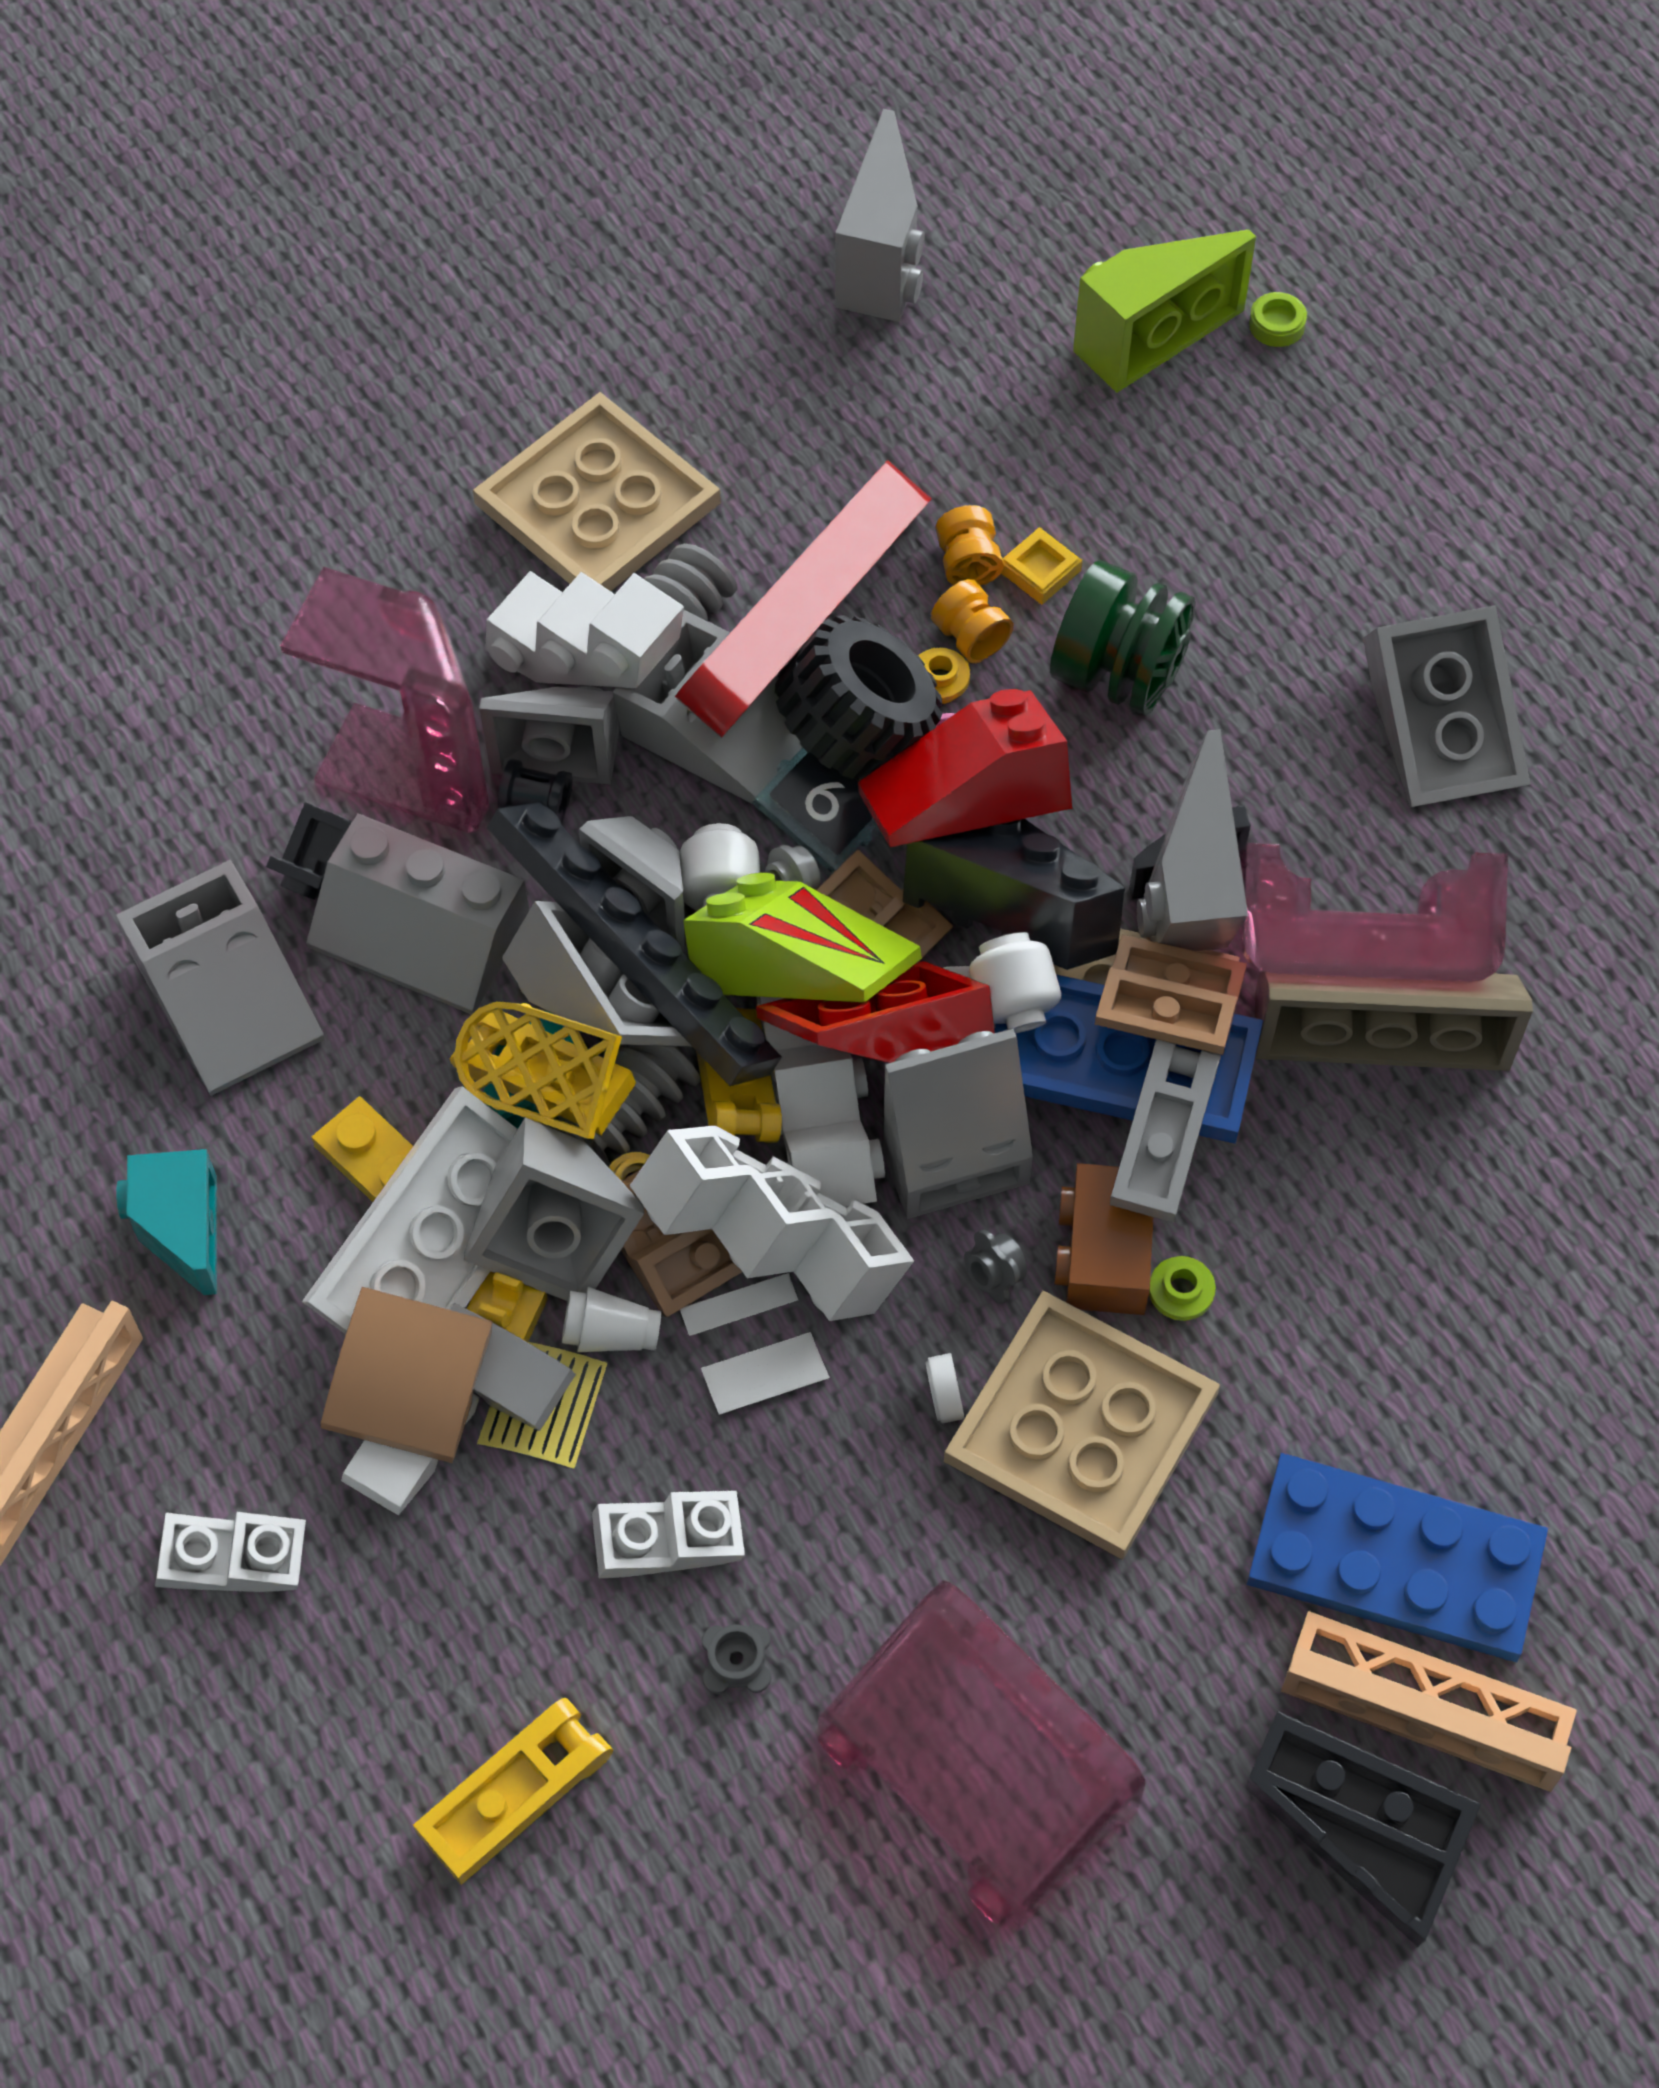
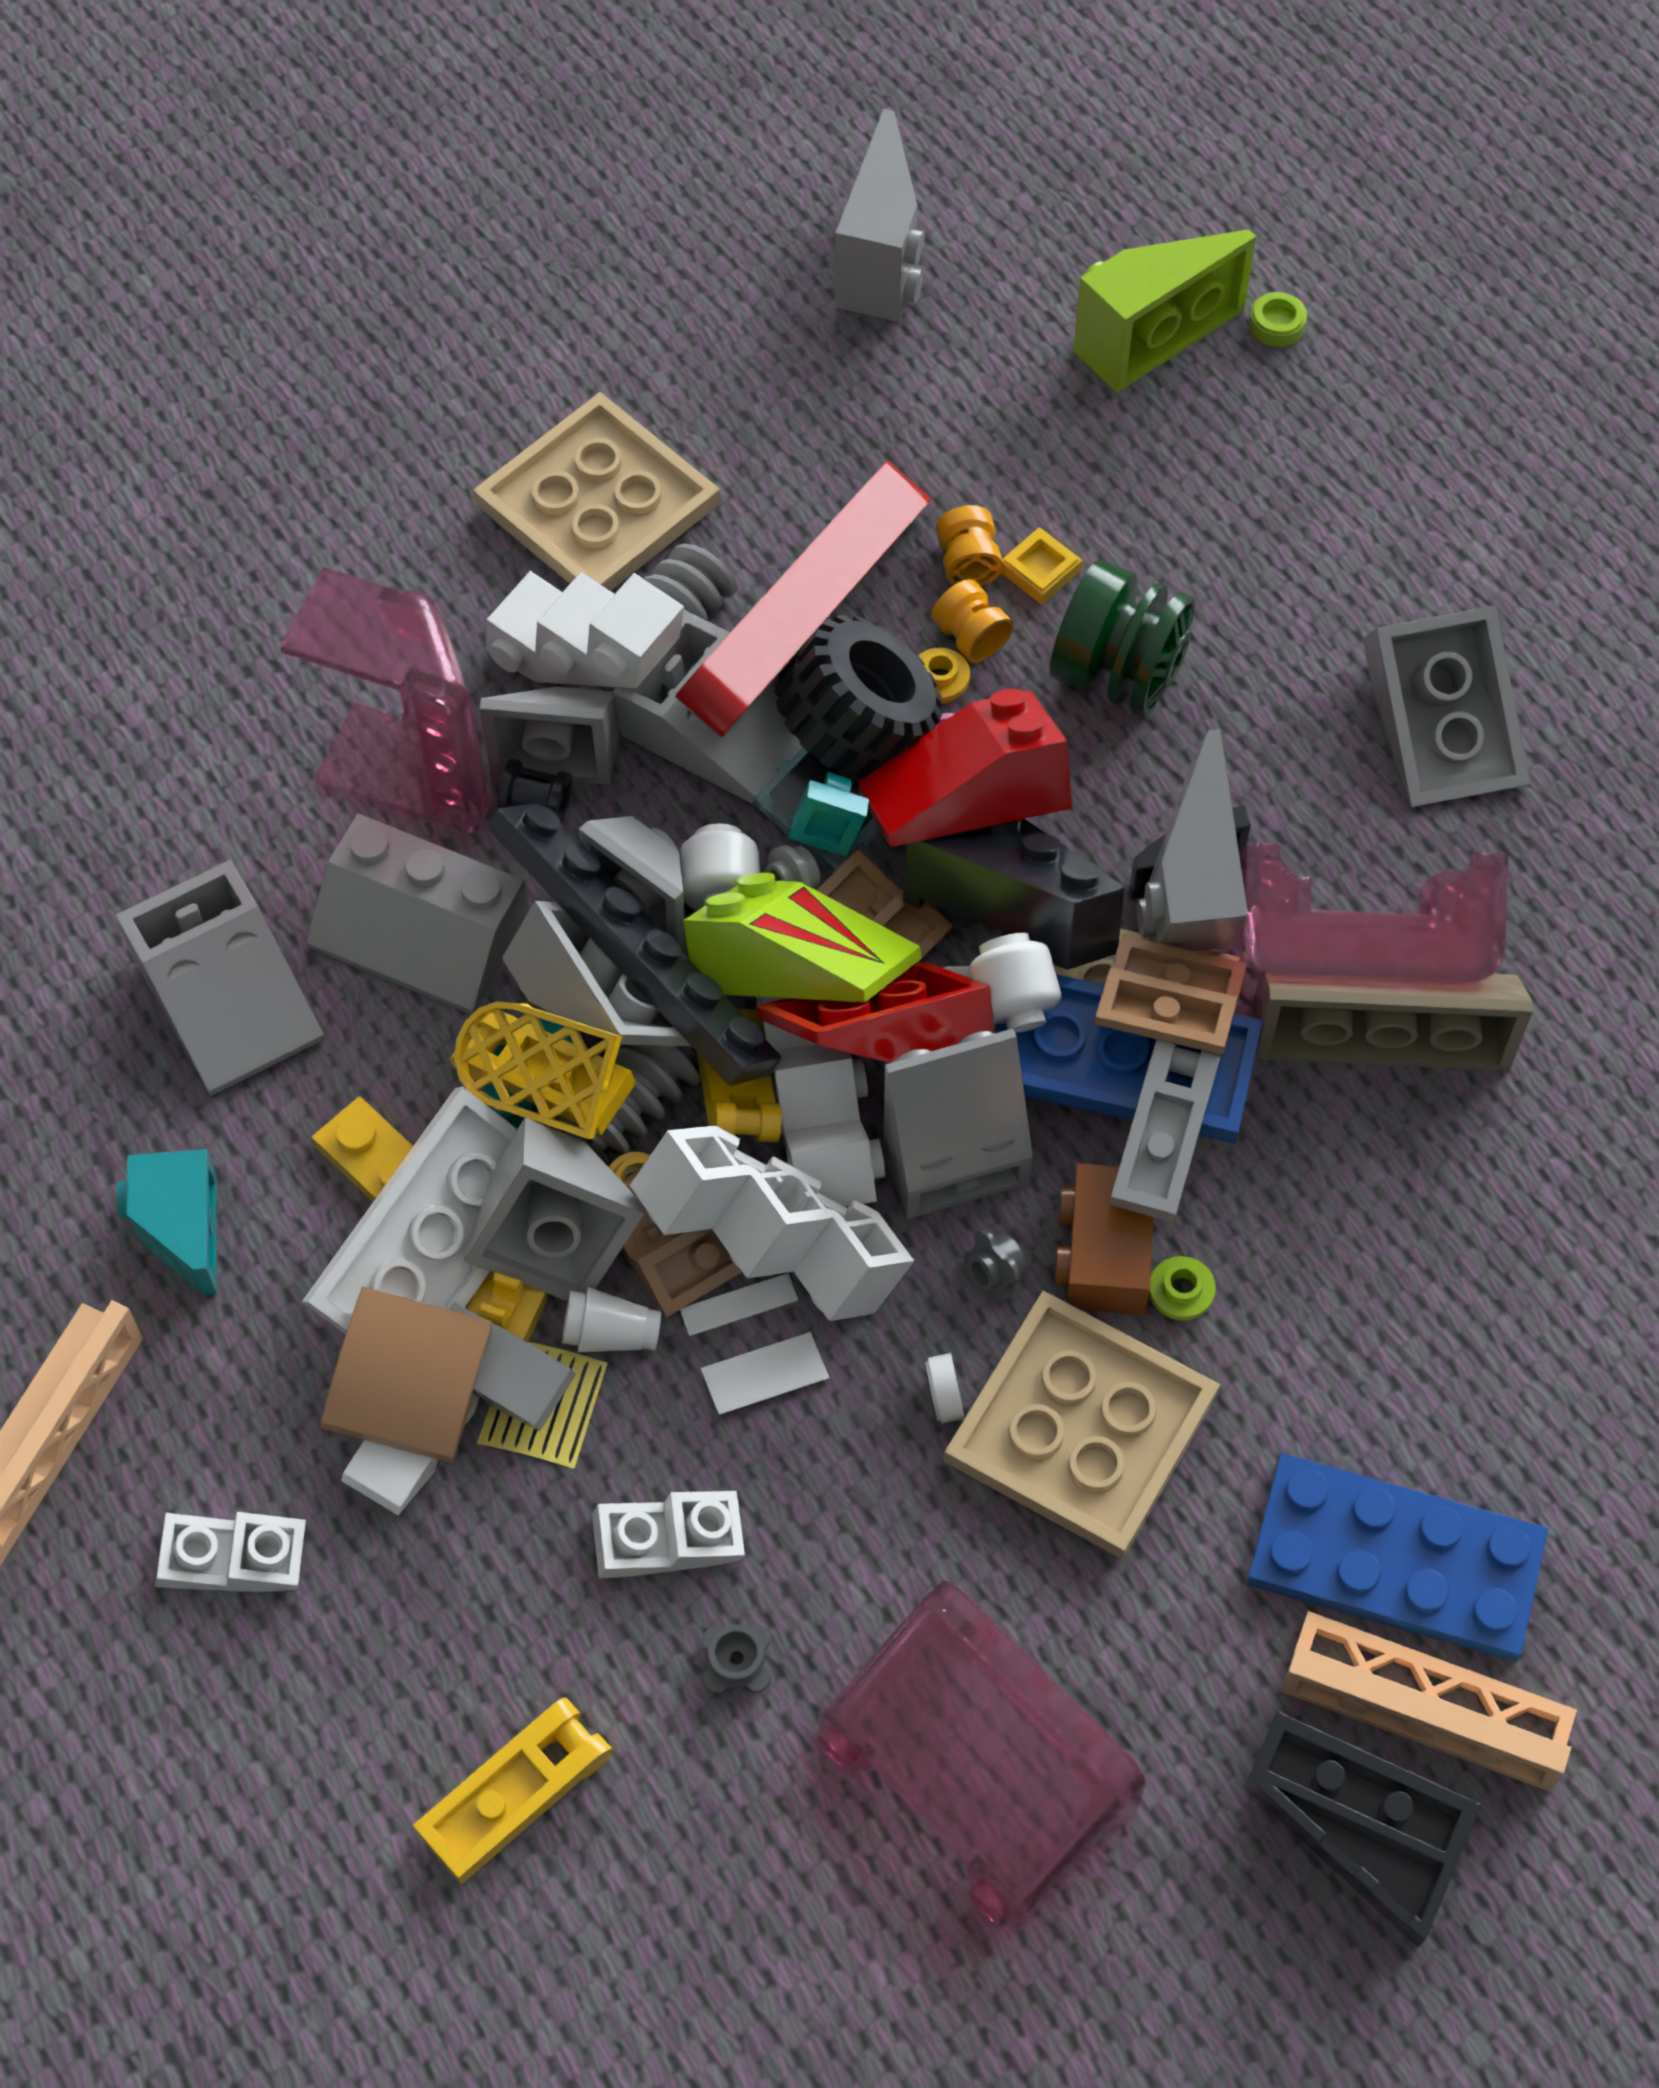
black bracket [266,802,353,900] -> none
none -> teal tile [788,772,869,857]

